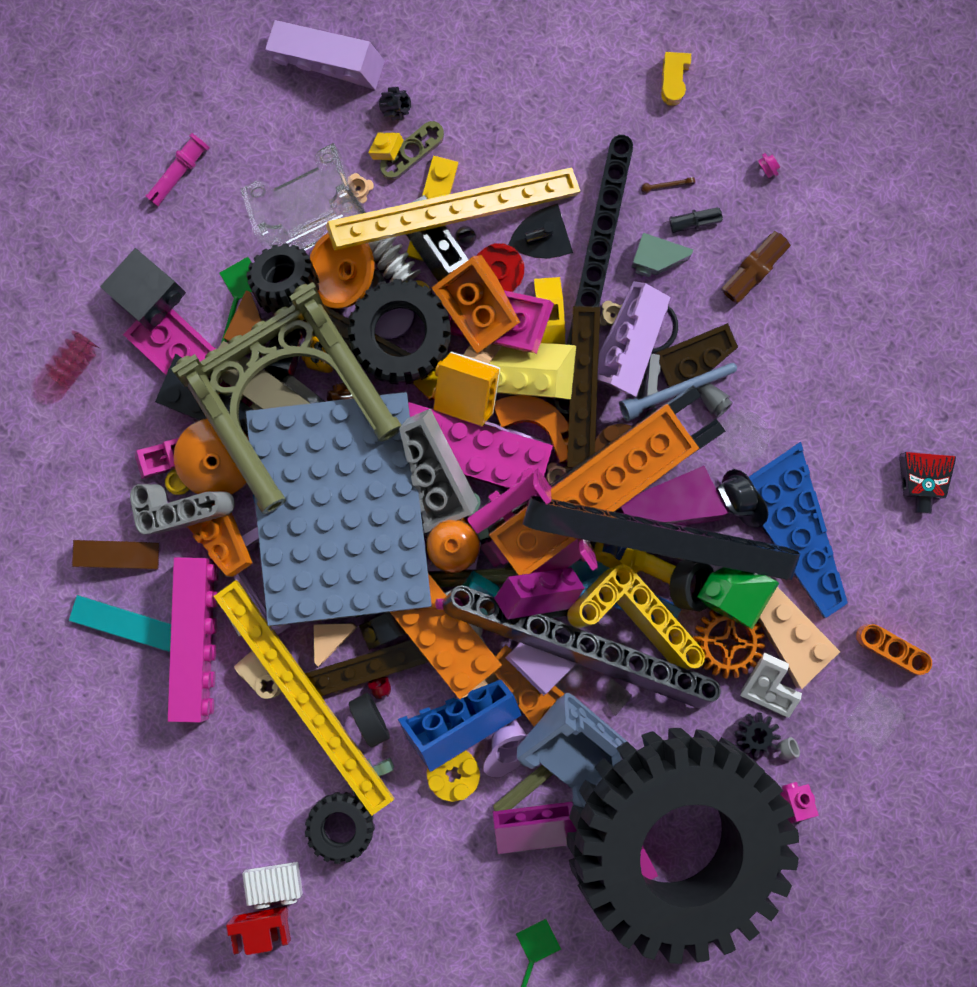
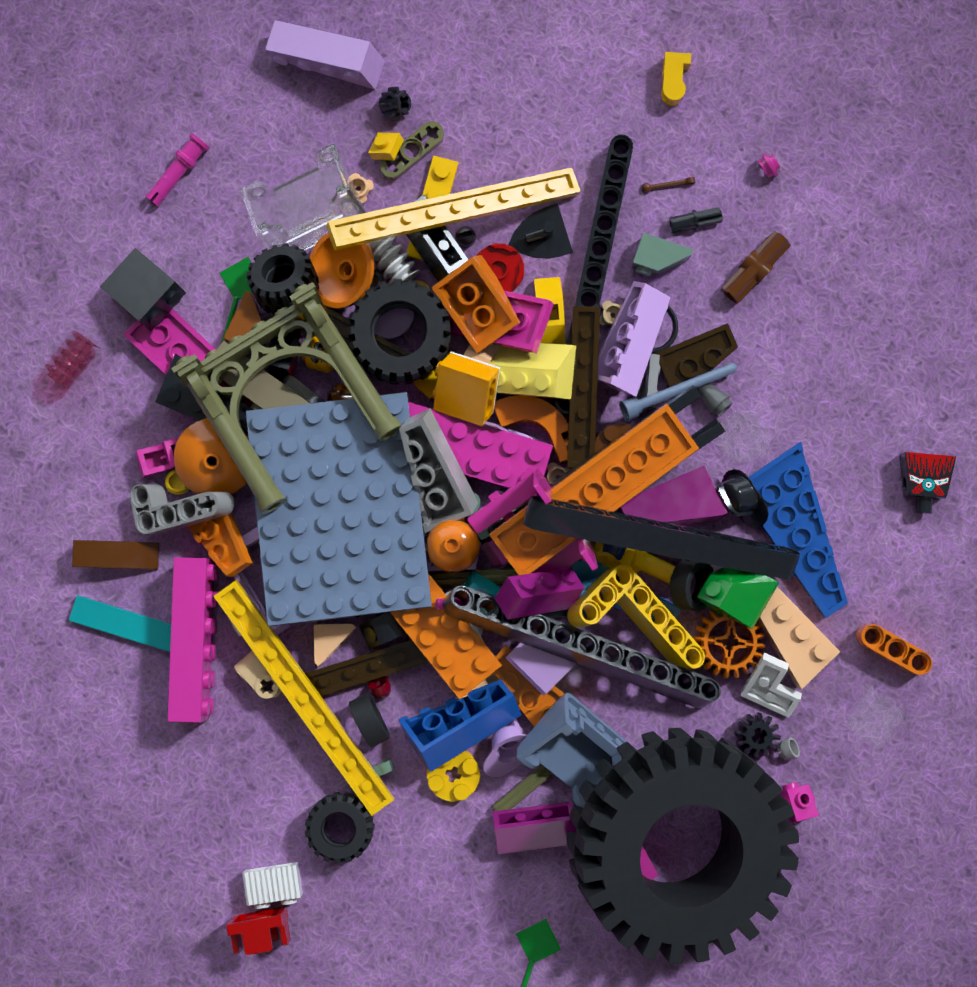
clear smoke tile [605,678,632,716] -> none

